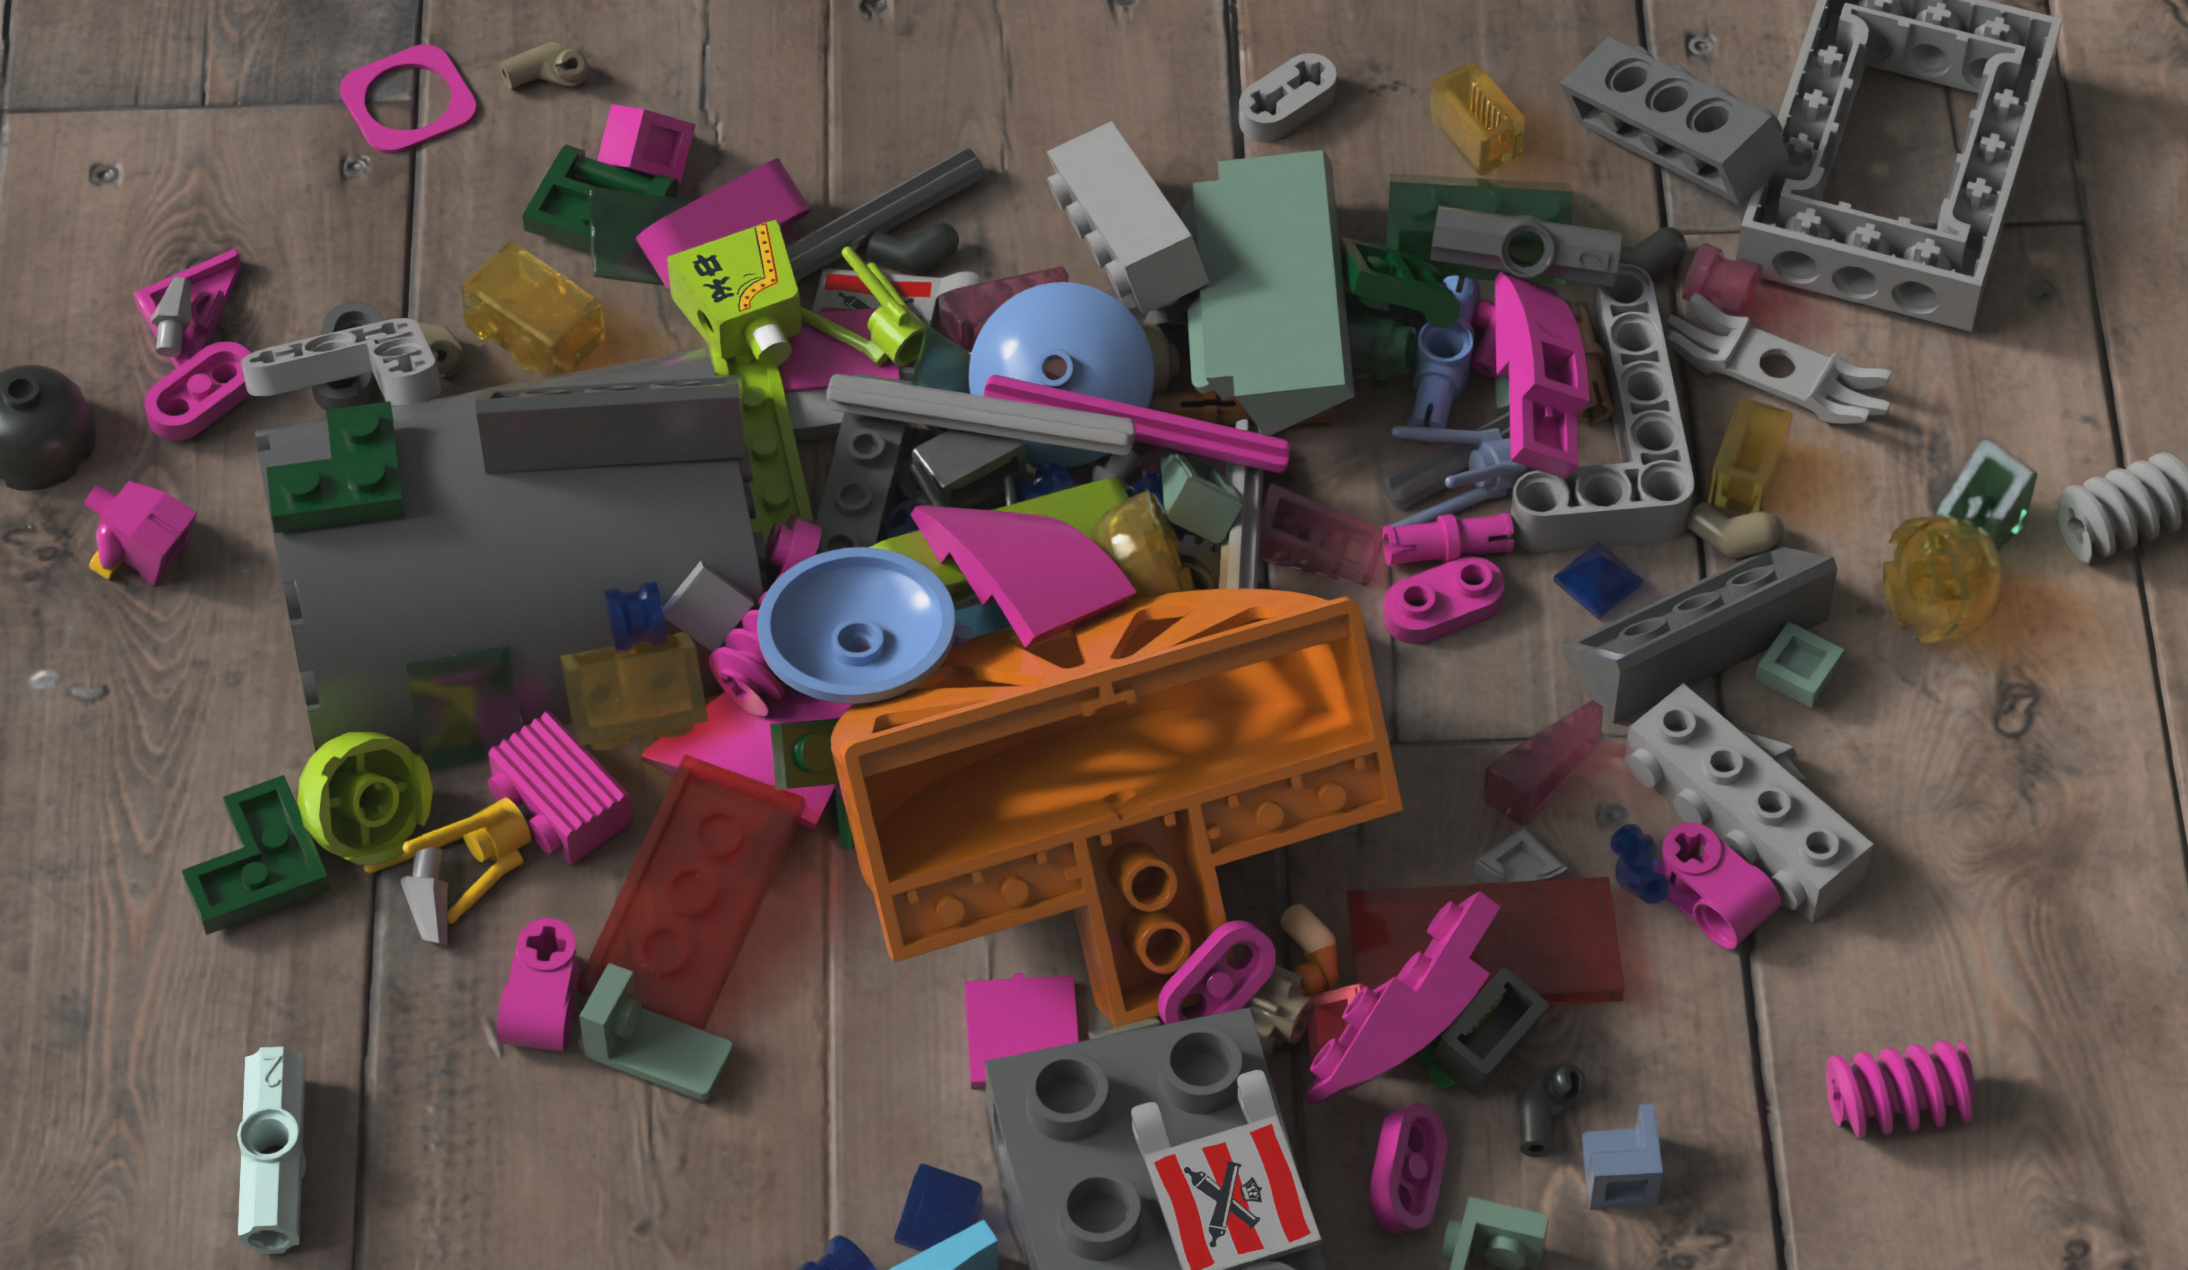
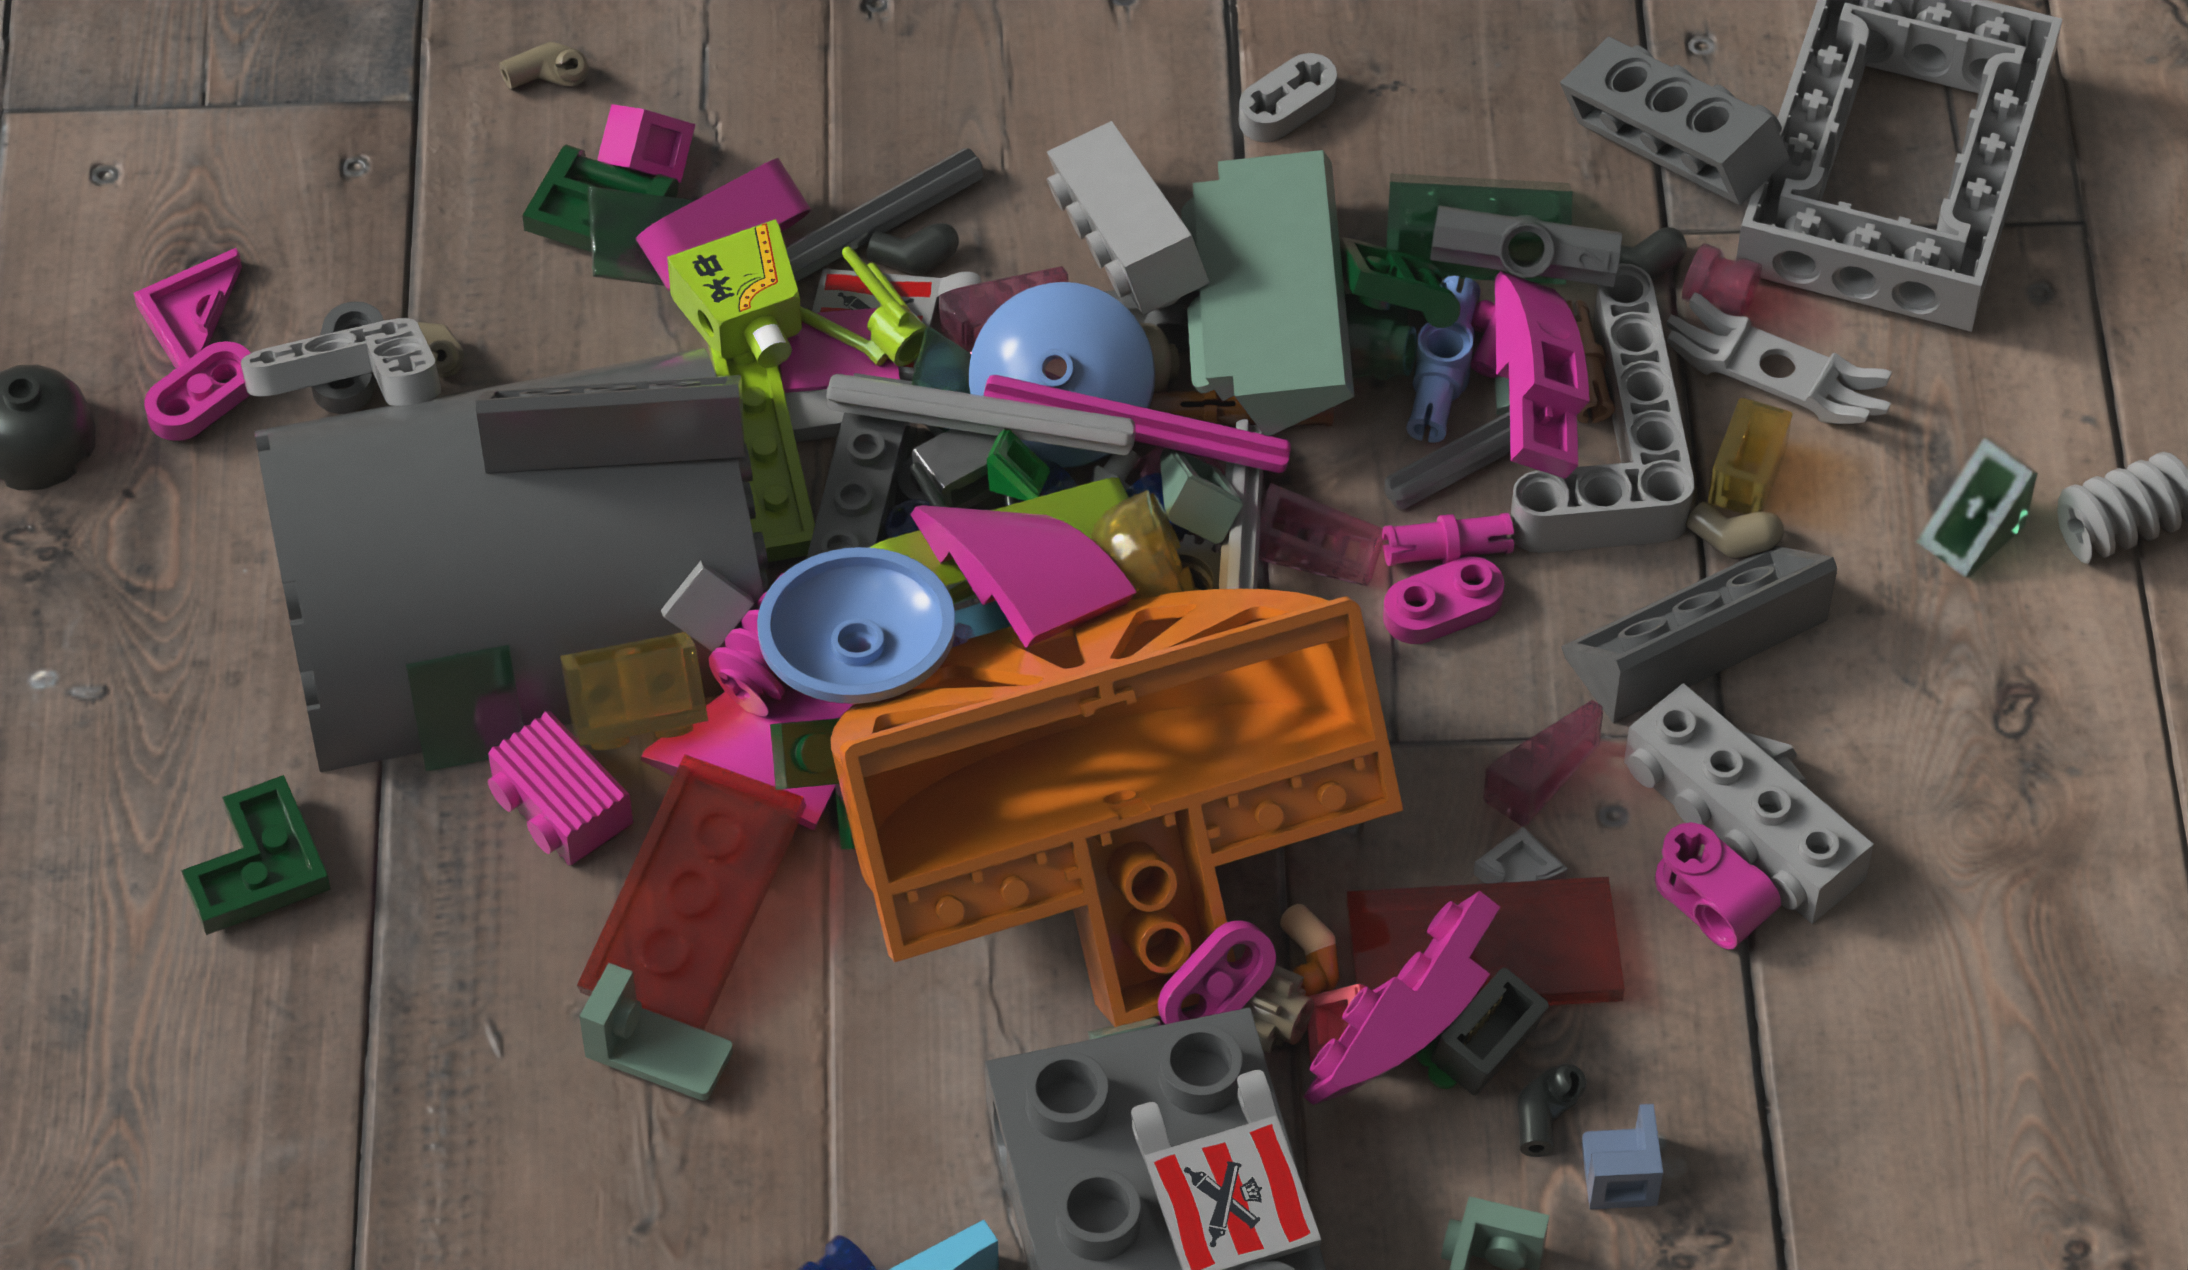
dark pink piece [84,481,197,586] -> none
light grey bar [151,277,191,357] -> none
light aqua piece [237,1047,307,1254] -> none
dark green plate [266,401,405,533] -> none
lime cylinder [297,732,433,865] -> none
dark pink piece [340,44,477,154] -> none
yellow plant [363,797,531,924] -> none
light grey bar [400,847,448,946] -> none
clear yellow brick [460,240,606,377] -> none
dark pink piece [497,918,579,1052] -> none
clear blue wheel [604,581,668,653] -> none
dark pink plate [765,514,822,579] -> none
clear blue slope [894,1164,983,1252] -> none
dark pink piece [964,973,1079,1089] -> none
dark pink plate [1369,1103,1448,1235] -> none
sand blue plant [1391,426,1533,526] -> none
clear yellow piece [1429,61,1526,175] -> none
clear blue slope [1553,541,1643,619] -> none
clear blue arm [1610,824,1669,904] -> none
sand green plate [1755,621,1845,708] -> none
dark pink piece [1826,1040,1975,1139] -> none
clear yellow cylinder [1882,515,2005,644] -> none
none -> green slope [987,428,1050,501]

